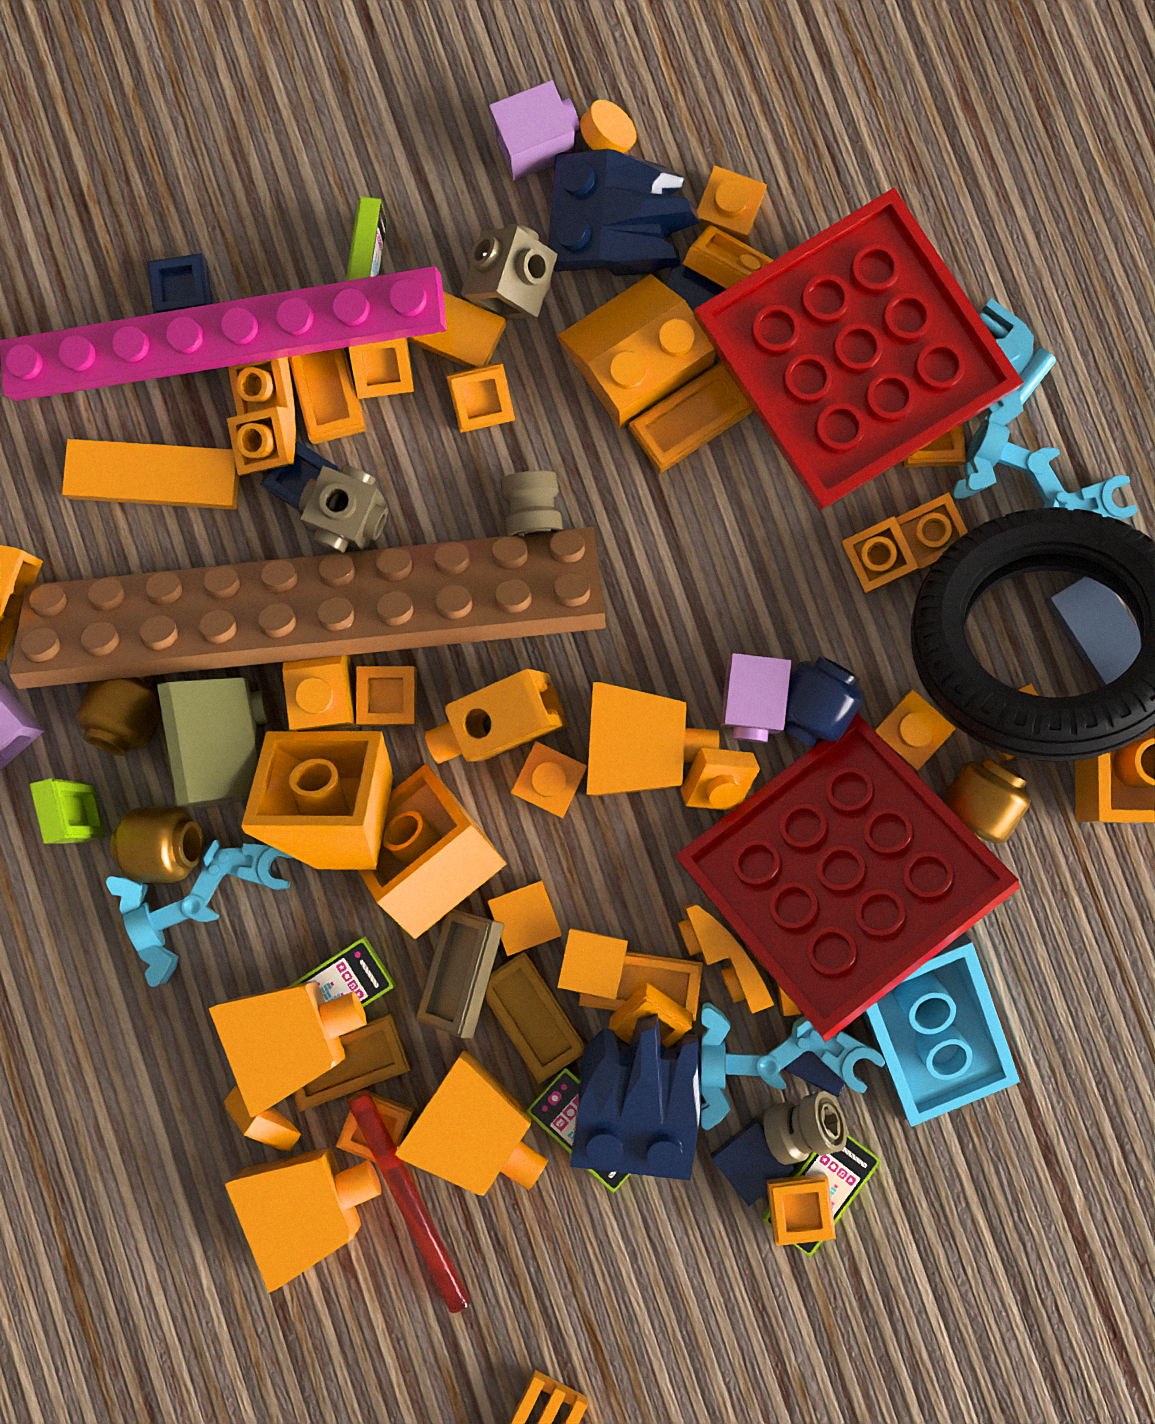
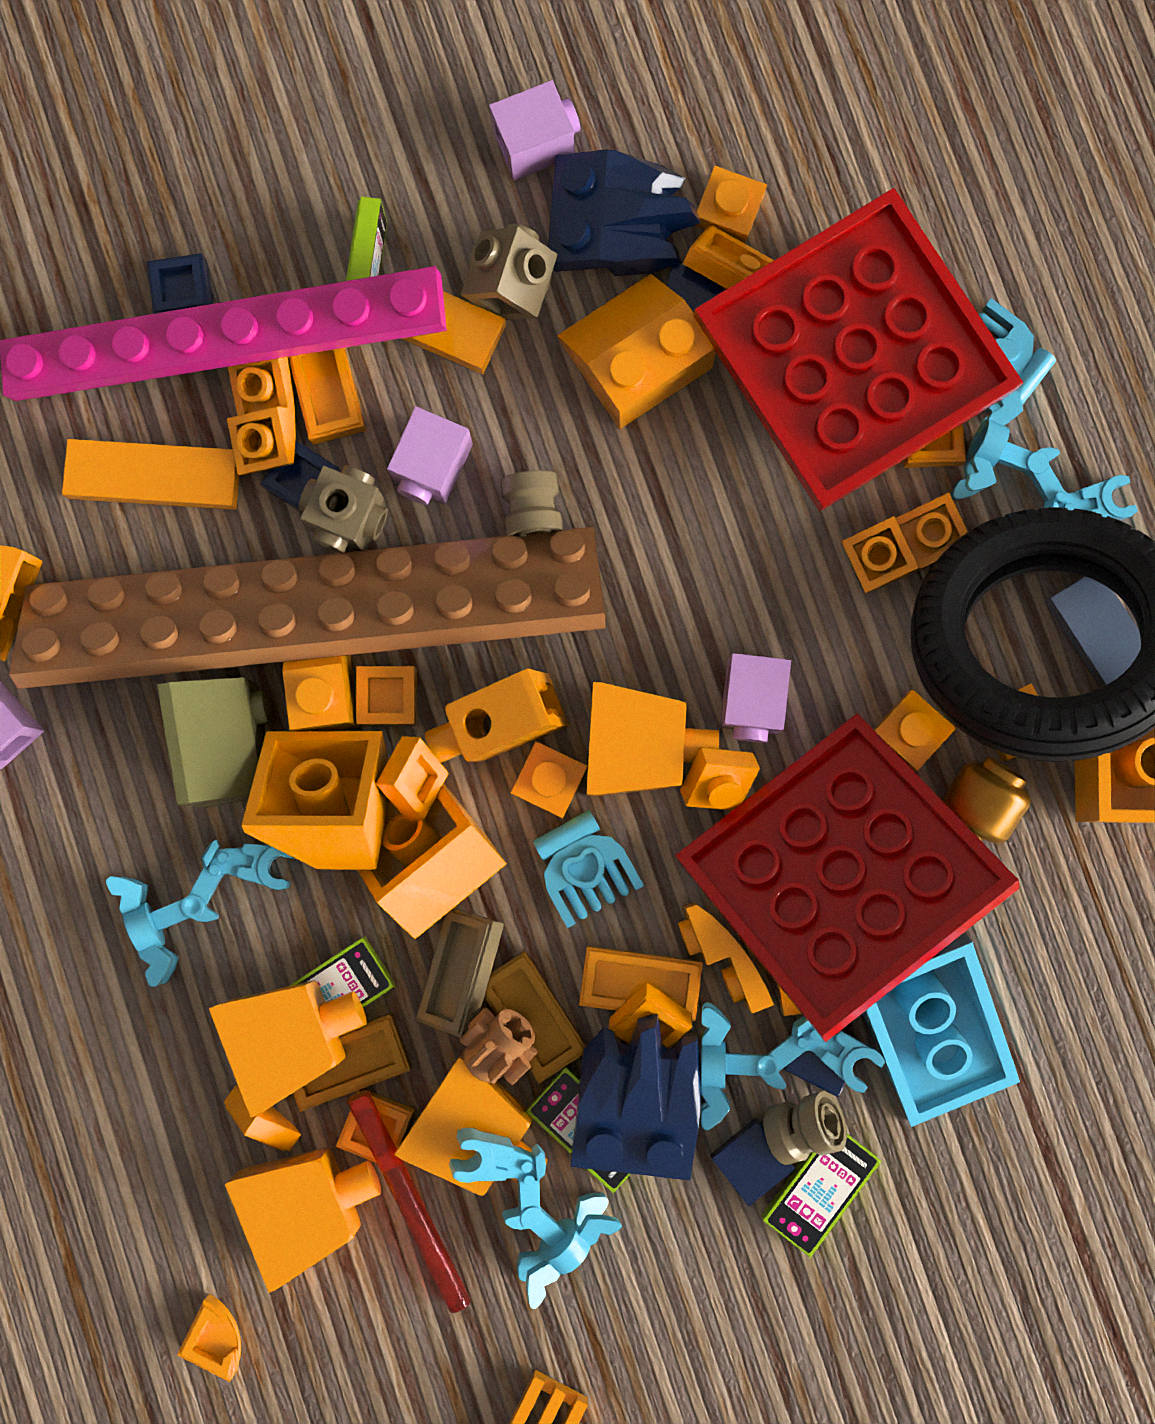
lime tile [30,778,106,844] -> none
pearl gold head [76,676,162,756] -> none
pearl gold head [110,806,204,883] -> none
light orange tile [349,337,415,399] -> none
light orange tile [447,361,515,433] -> none
light orange tile [487,880,563,956] -> none
light orange tile [558,927,628,1000] -> none
light orange tile [580,100,637,154] -> none
light orange tile [628,361,753,474] -> none
light orange tile [766,1173,836,1246] -> none
dark blue head [784,655,864,746] -> none
none -> light orange tile [177,1294,241,1382]
none -> light orange plate [376,736,449,821]
none -> lavender brick [387,406,473,505]
none -> medium azure piece [449,1128,622,1309]
none -> medium nougat gear [460,1008,538,1085]
none -> medium azure piece [533,809,644,928]

